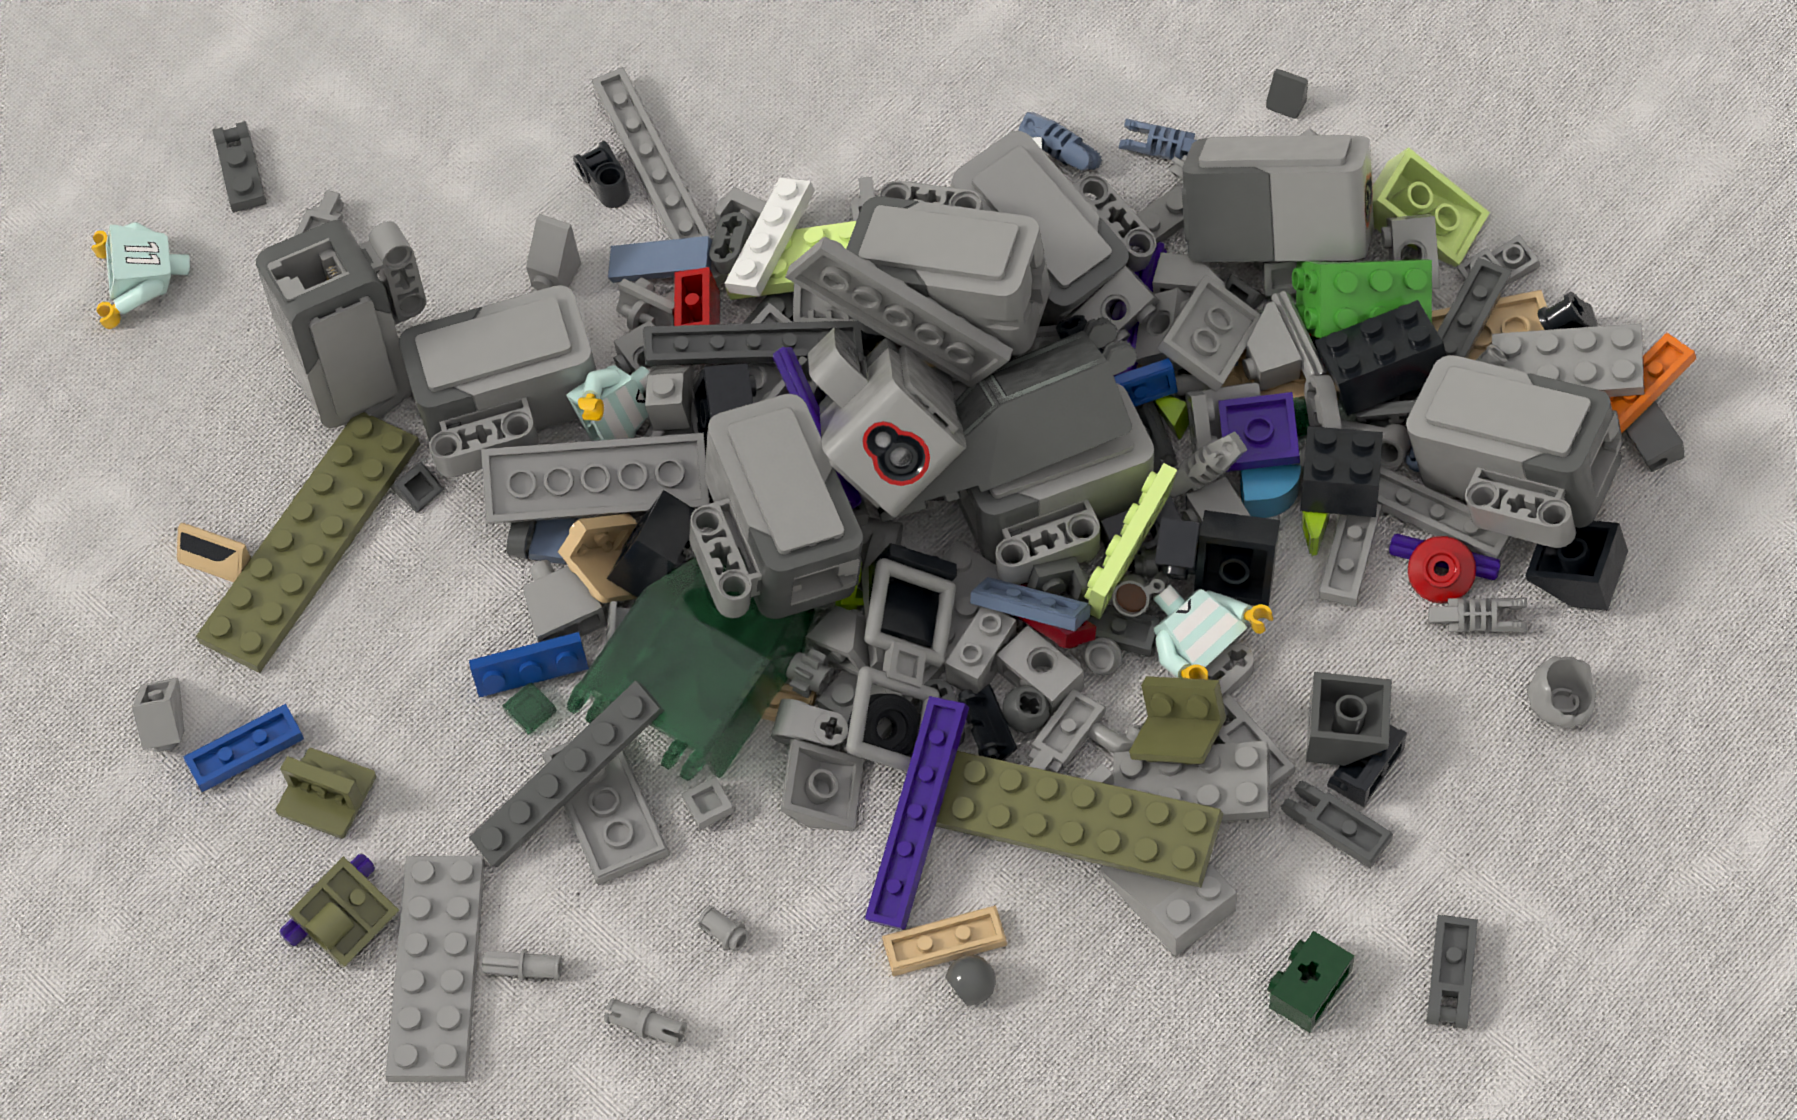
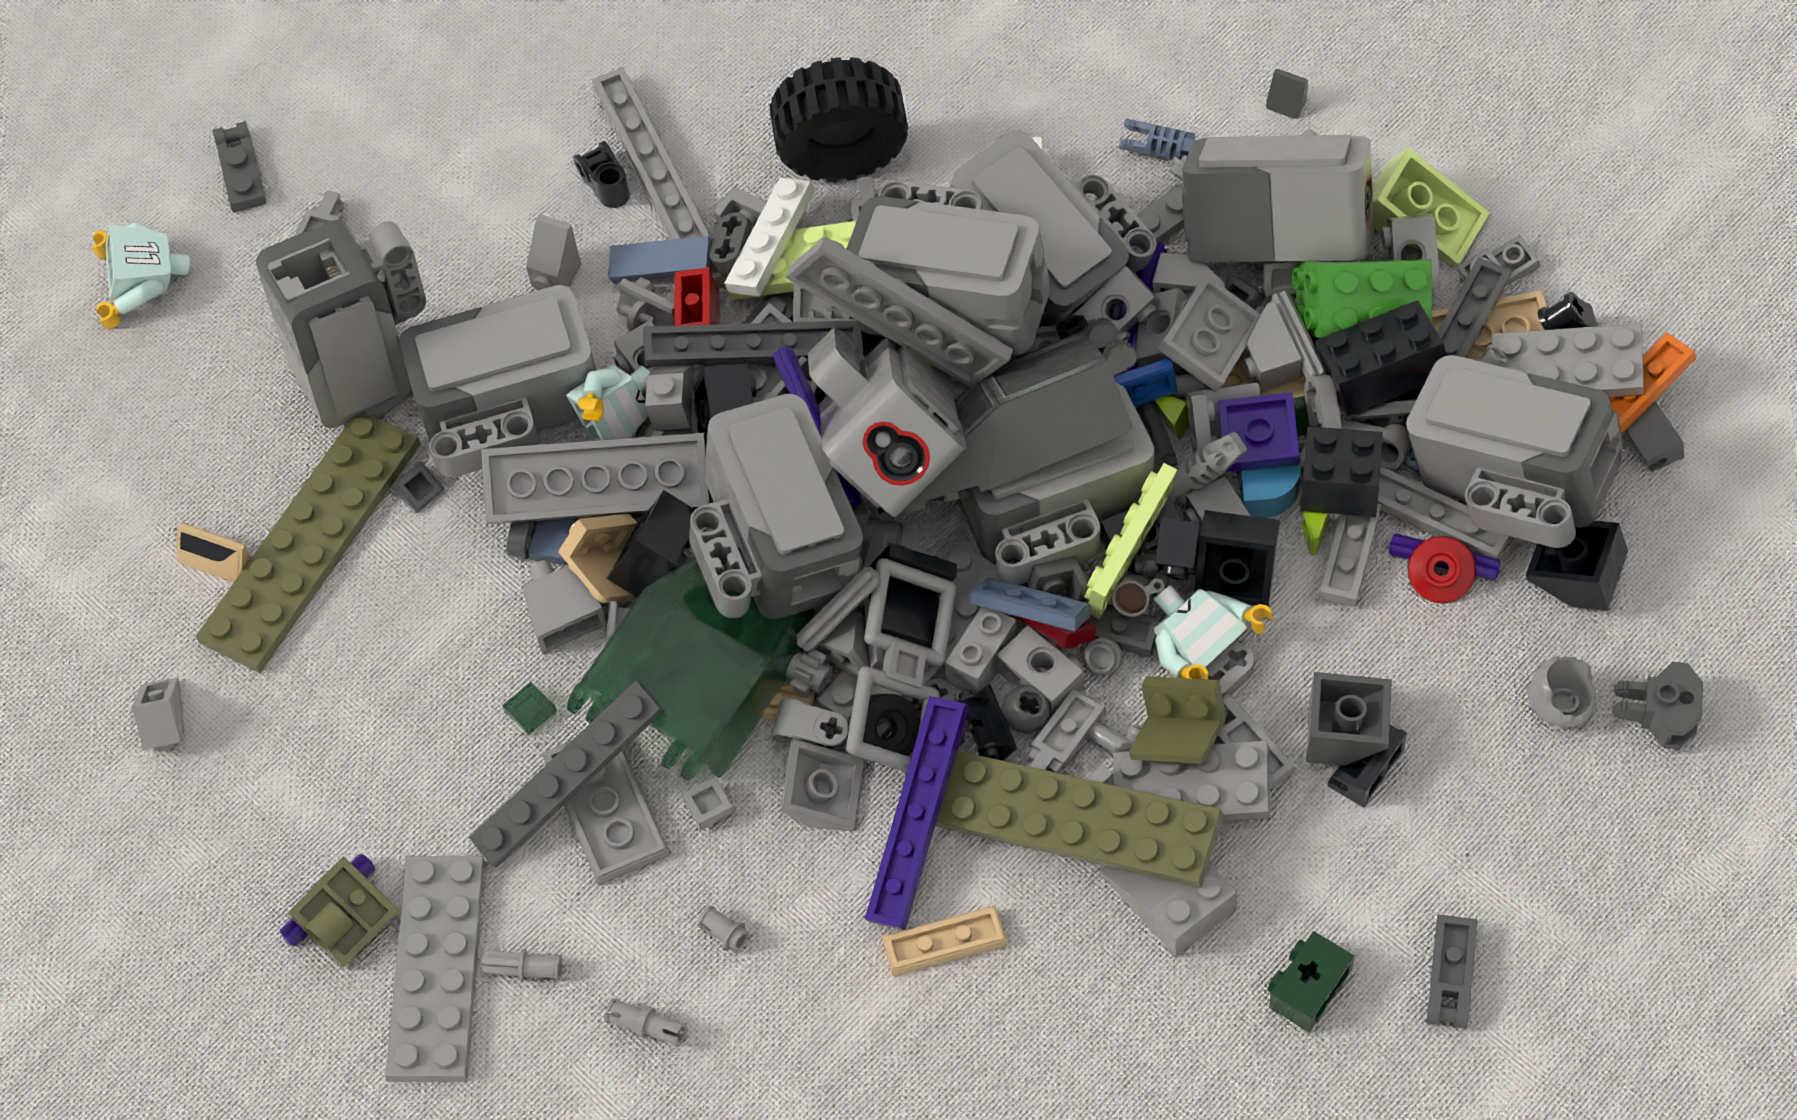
blue plate [183,703,304,792] -> none
olive bracket [275,748,377,839] -> none
blue plate [469,632,589,698] -> none
dark grey piece [945,955,996,1006] -> none
sand blue hinge [1018,112,1103,171] -> none
dark grey hinge [1281,780,1393,869] -> none
light grey hinge [1428,598,1527,632] -> none
none -> black tyre [770,57,909,182]
none -> light grey axle [796,566,881,652]
none -> dark grey hinge [1612,662,1703,750]

